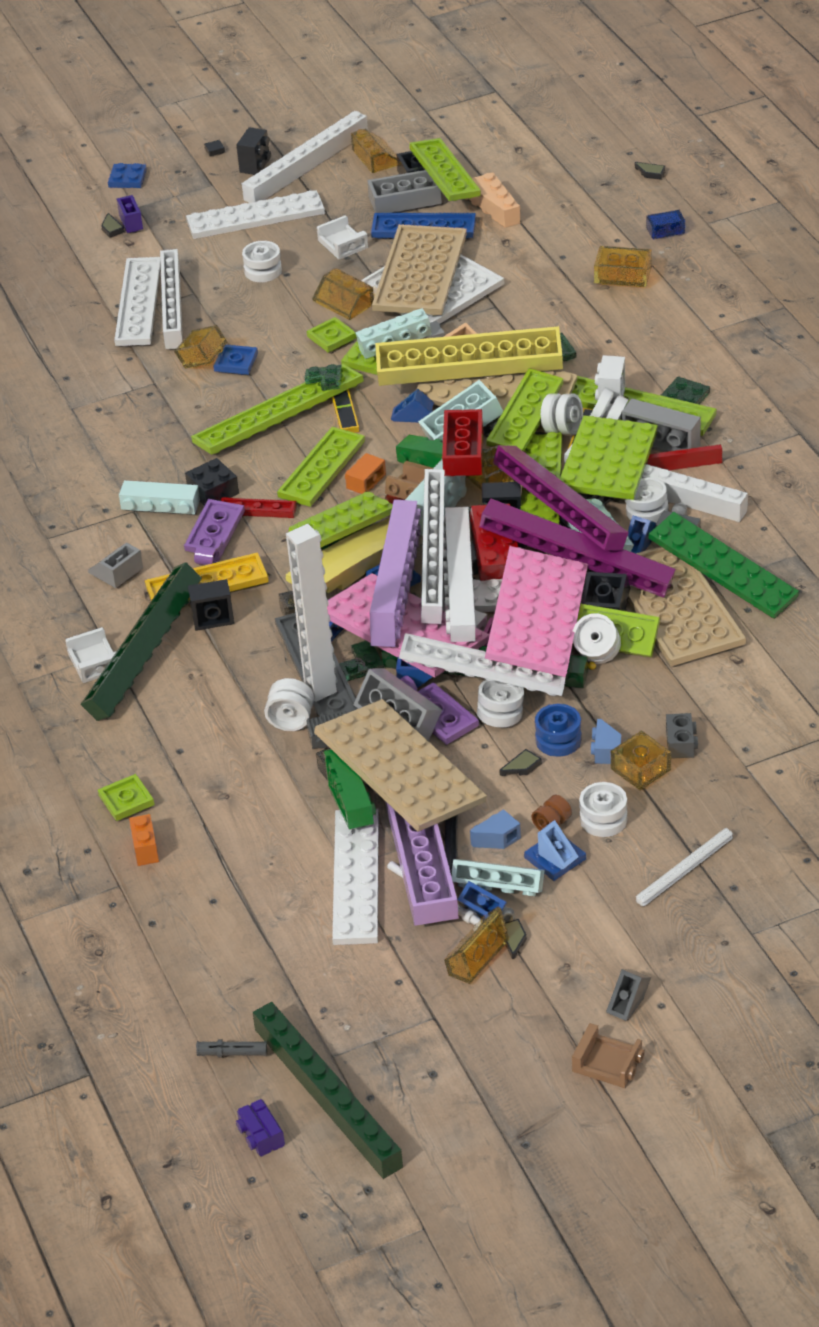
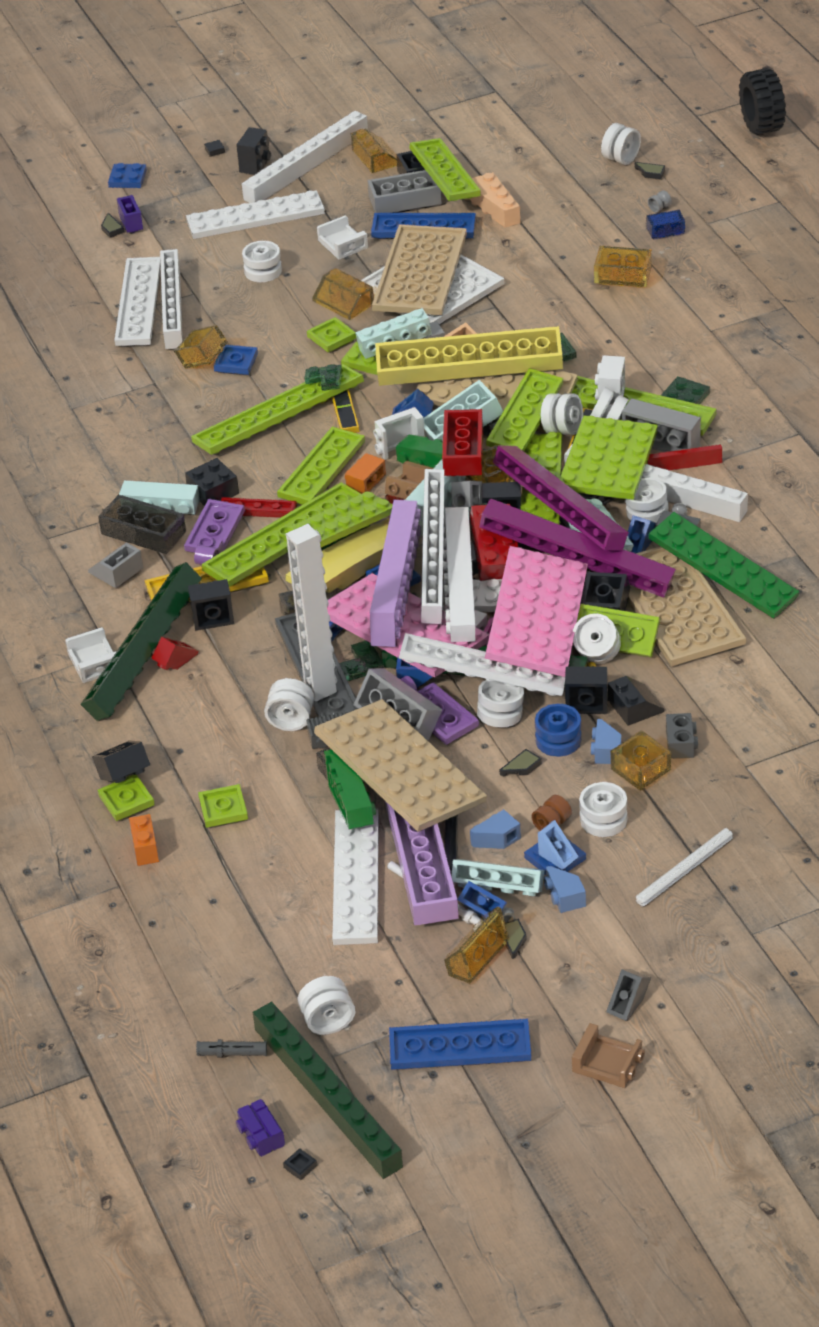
none -> black brick [92,740,151,783]
none -> clear smoke brick [98,494,186,555]
none -> red slope [152,637,199,670]
none -> lime plate [198,784,248,828]
none -> lime plate [202,482,361,587]
none -> black tile [283,1148,318,1180]
none -> white wheel [298,976,356,1035]
none -> white panel [373,407,425,460]
none -> blue plate [389,1019,531,1070]
none -> light grey brick [451,481,482,521]
none -> medium blue slope [543,866,586,913]
none -> black brick [565,667,608,714]
none -> white wheel [601,123,641,165]
none -> black slope [608,676,665,726]
none -> light grey wheel [648,190,672,213]
none -> black tyre [739,68,786,135]

